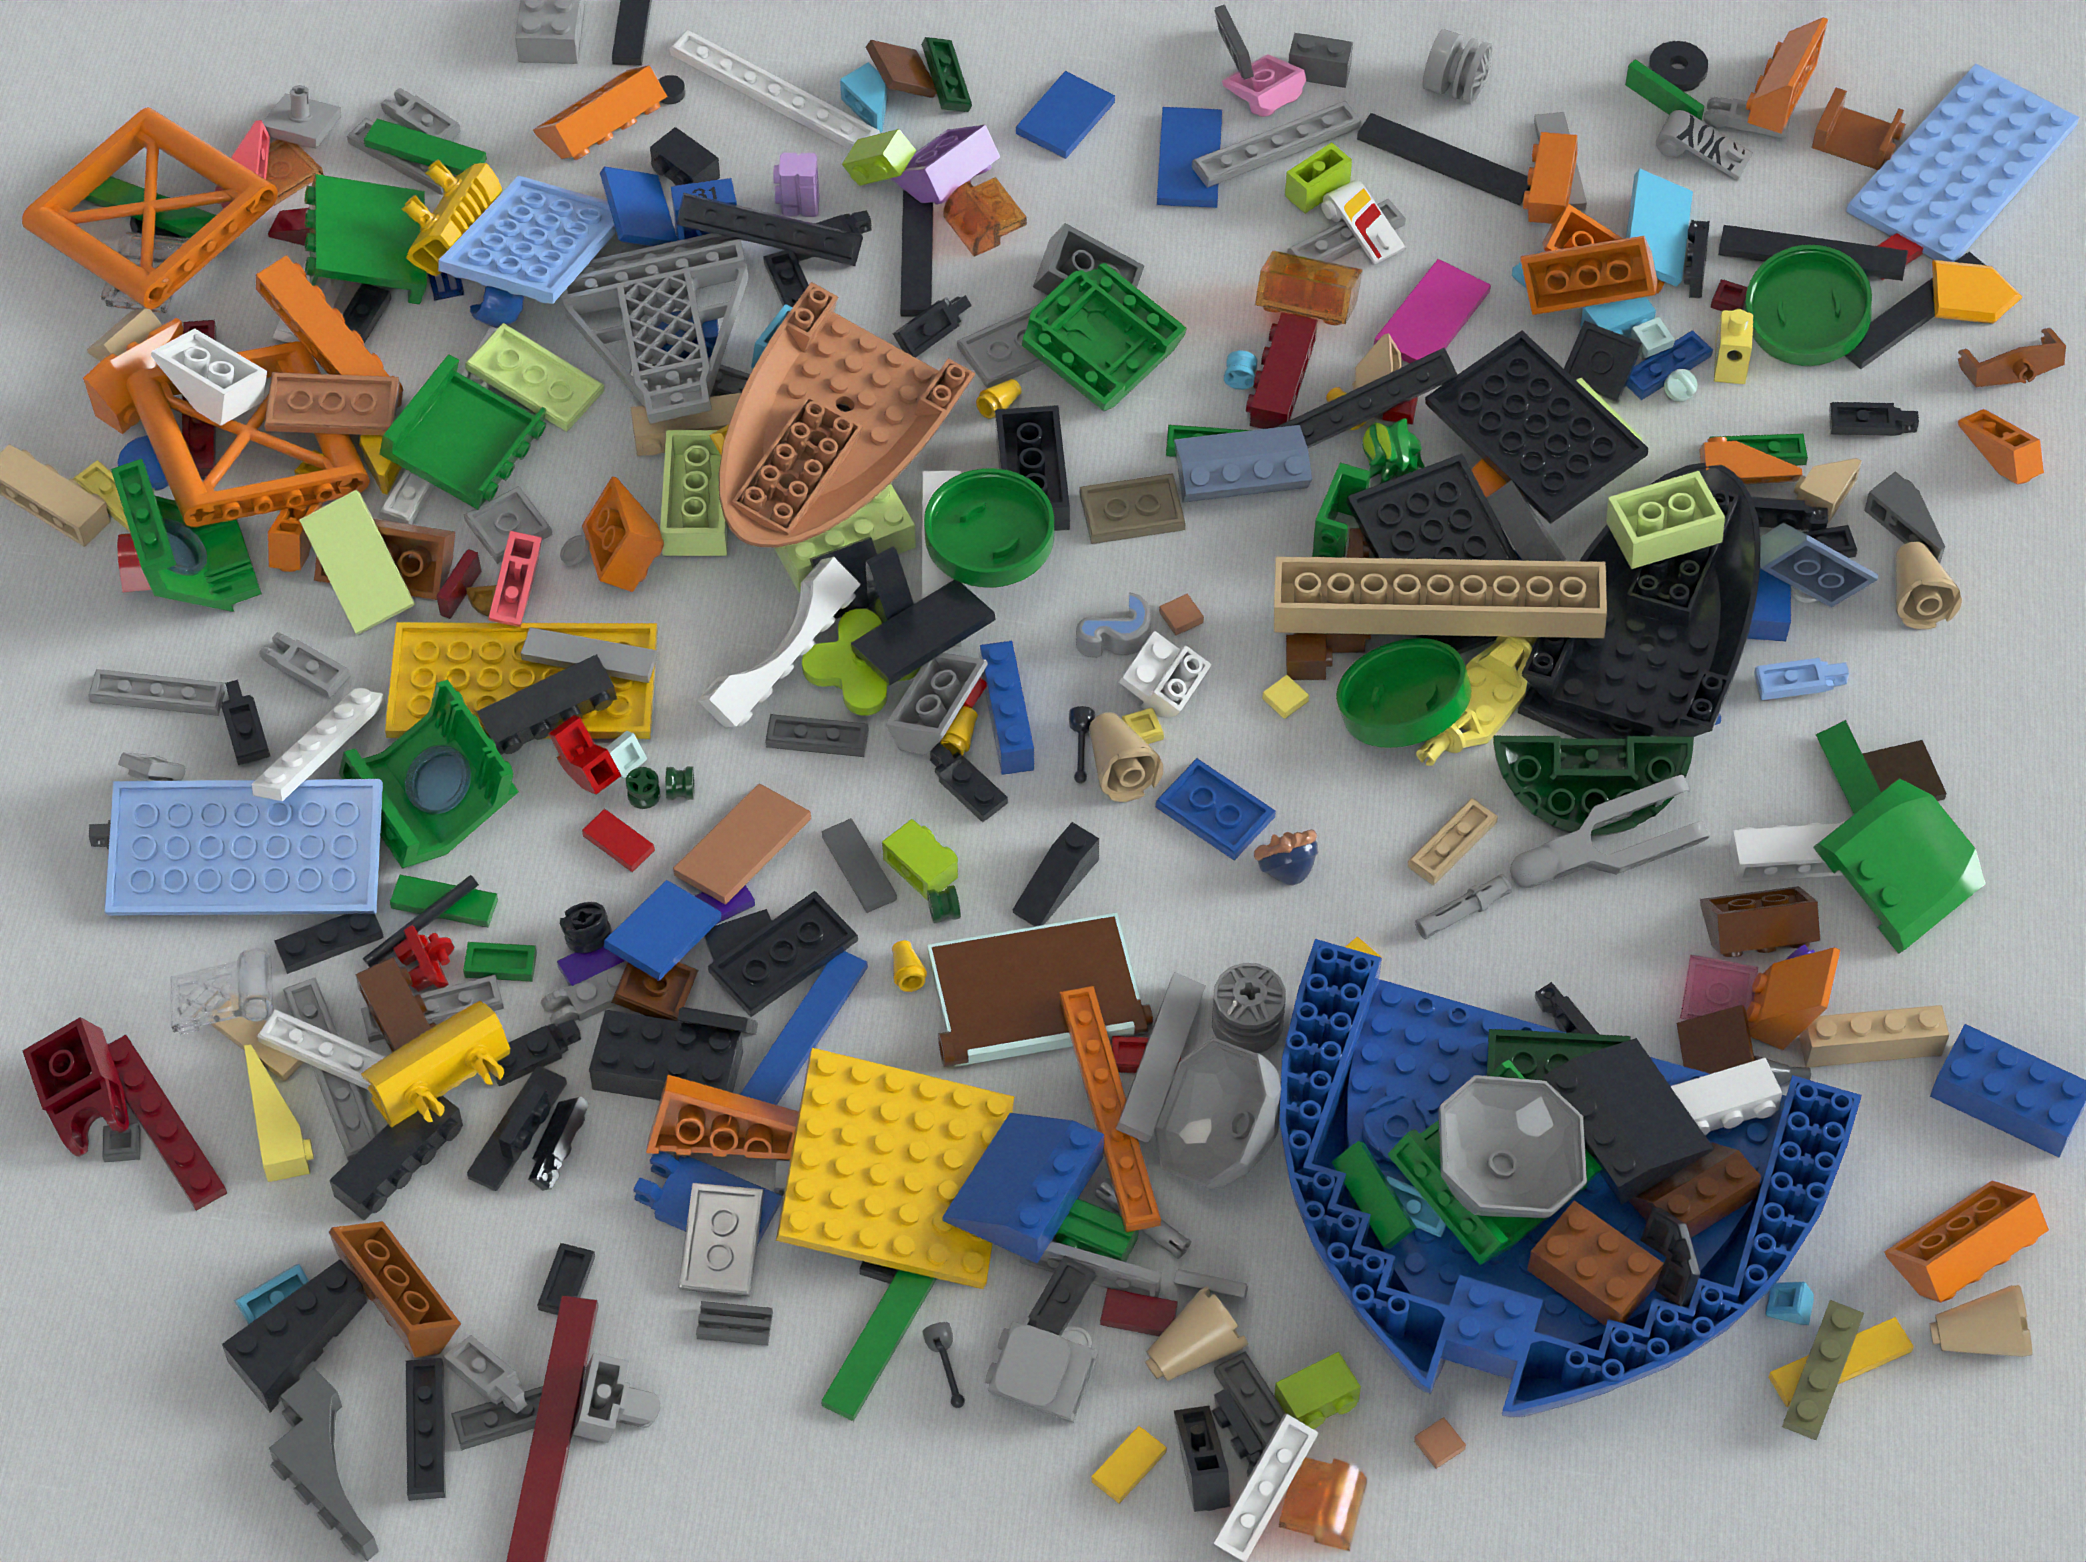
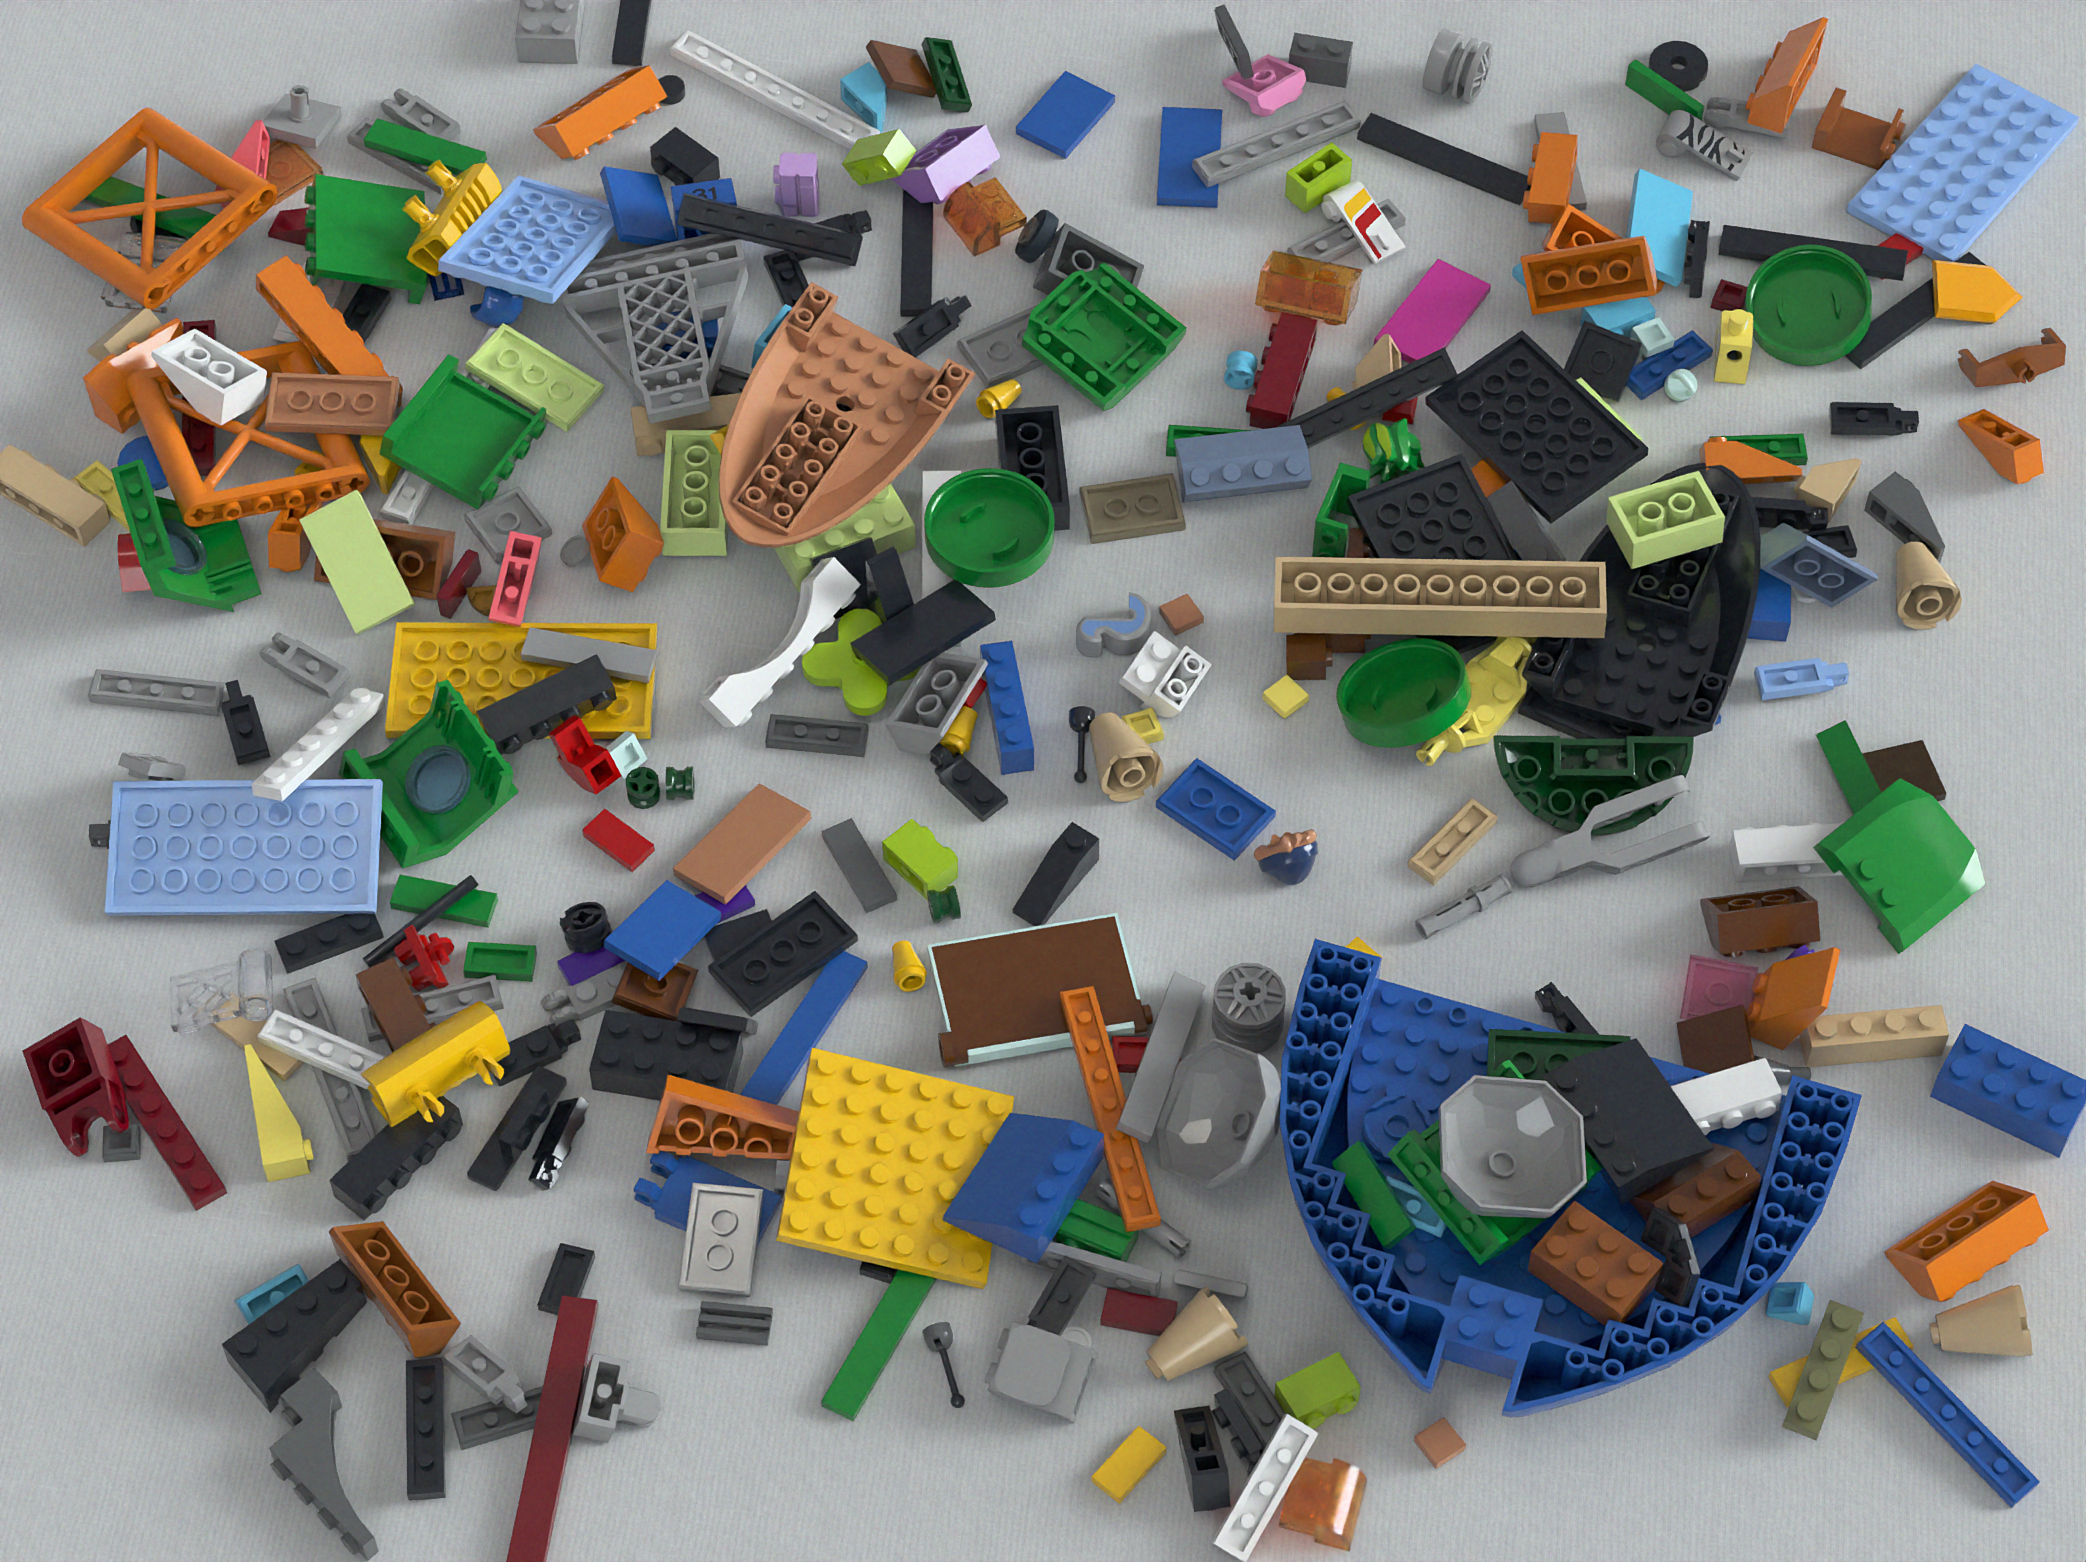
none -> black wheel [1015,209,1059,263]
none -> blue tile [1855,1322,2040,1508]

